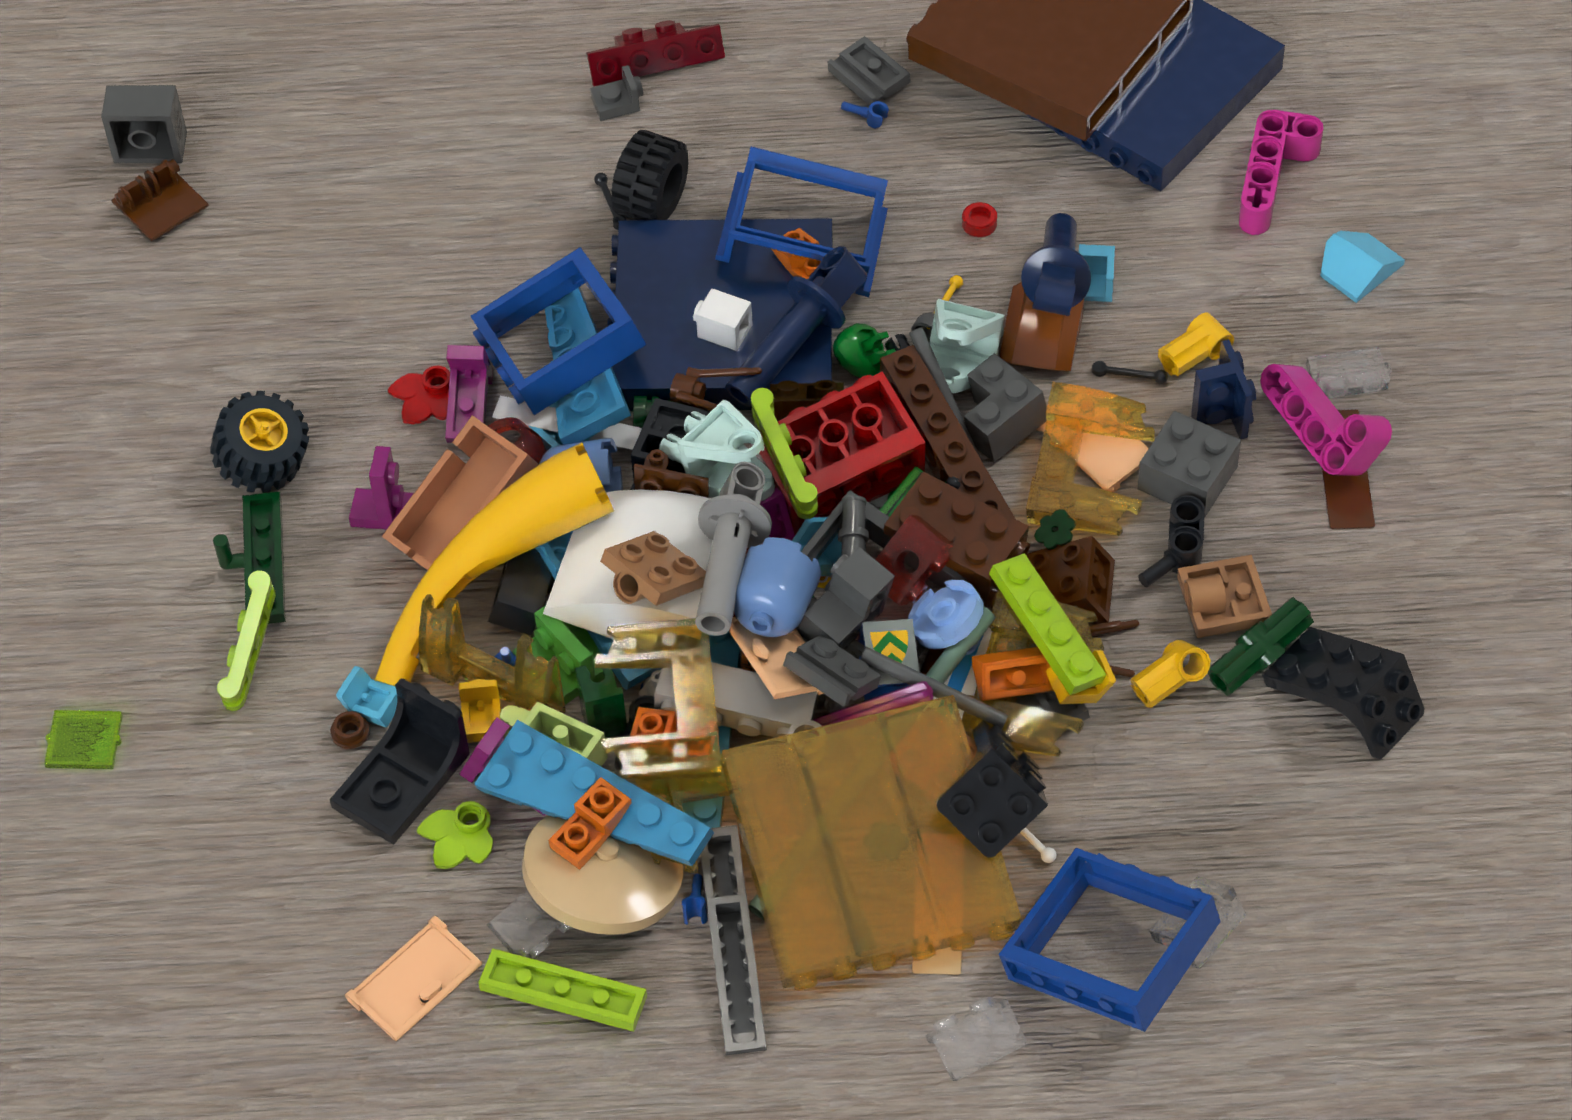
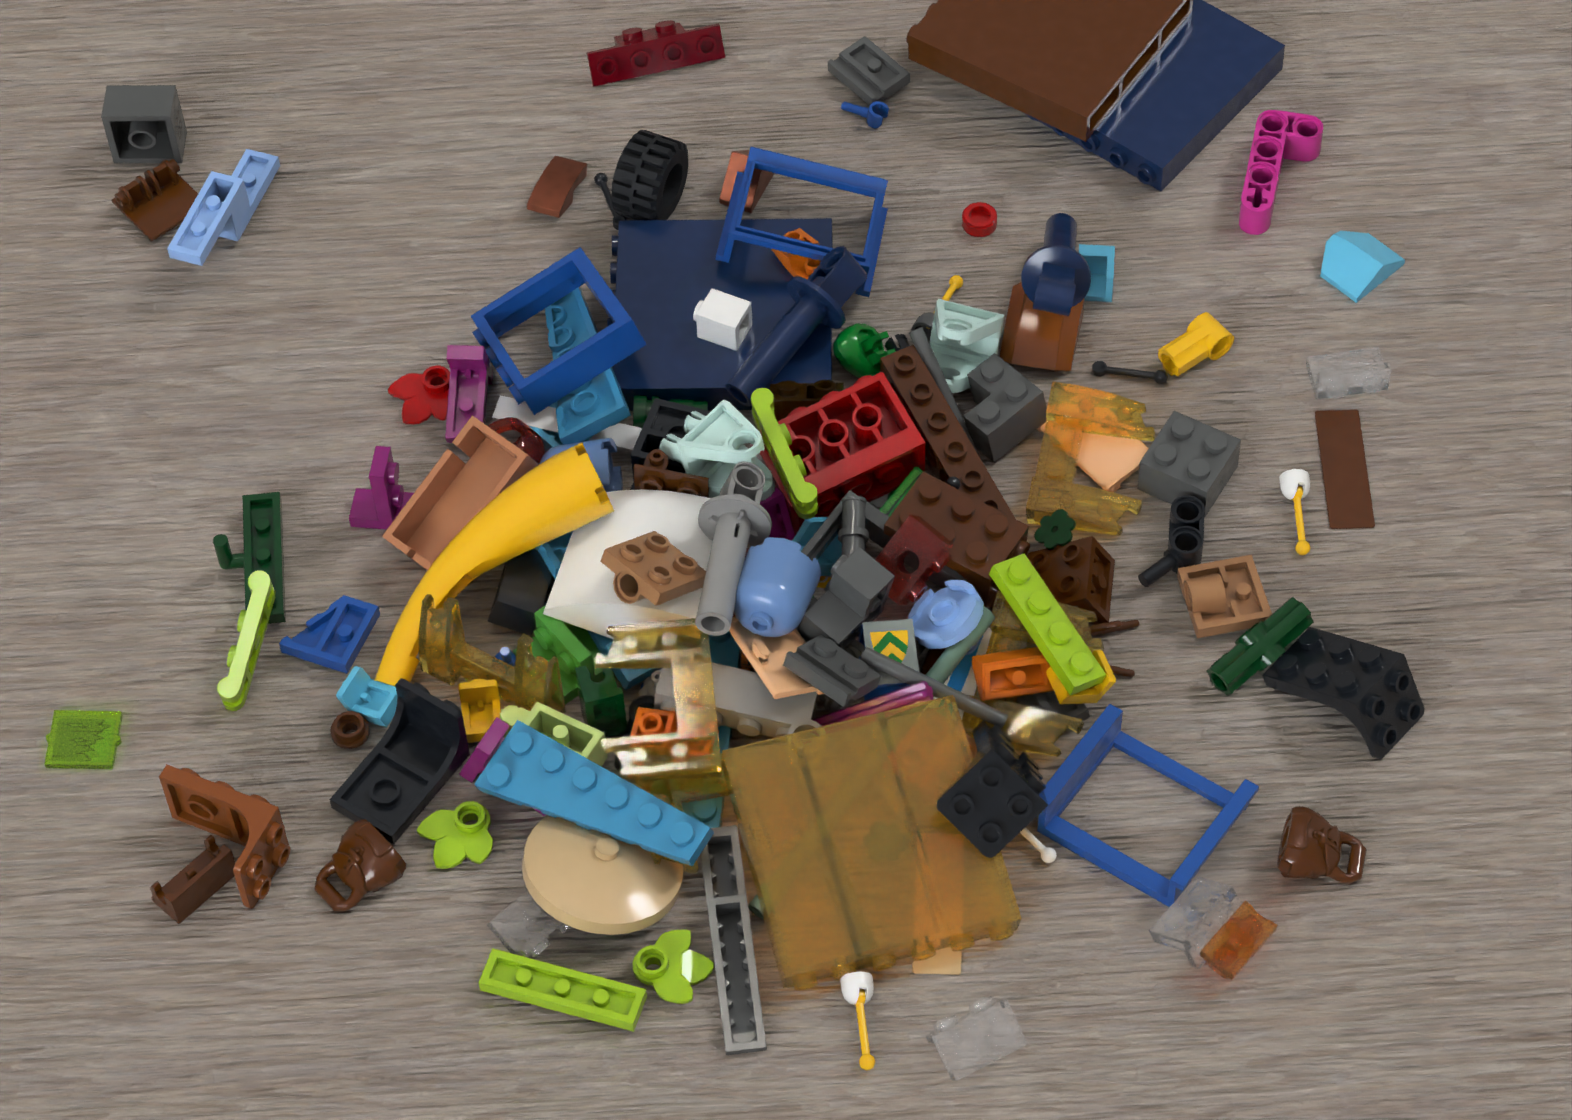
black wheel [210,391,309,493] -> none
light nougat door [345,916,482,1041] -> none
orange slope [548,777,632,870] -> none
dark grey bracket [590,65,643,121] -> none
reddish brown plant [670,367,762,411] -> none
blue hand [682,874,708,925] -> none
blue window [998,848,1221,1032] -> none
yellow piece [1130,640,1211,708] -> none
dark blue bracket [1191,339,1256,439] -> none
dark pink beam [1260,364,1392,476] -> none
none -> reddish brown hinge [150,835,235,924]
none -> dark orange bracket [159,764,291,909]
none -> light blue bracket [167,149,280,266]
none -> blue wing [279,595,380,674]
none -> reddish brown piece [315,819,406,912]
none -> copper slope [527,156,587,218]
none -> lime plate [632,930,714,1004]
none -> copper slope [719,150,774,213]
none -> hinge [840,971,875,1070]
none -> blue piece [1037,704,1259,909]
none -> clear orange hips [1199,901,1278,980]
none -> reddish brown piece [1277,806,1367,884]
none -> hinge [1279,469,1310,555]

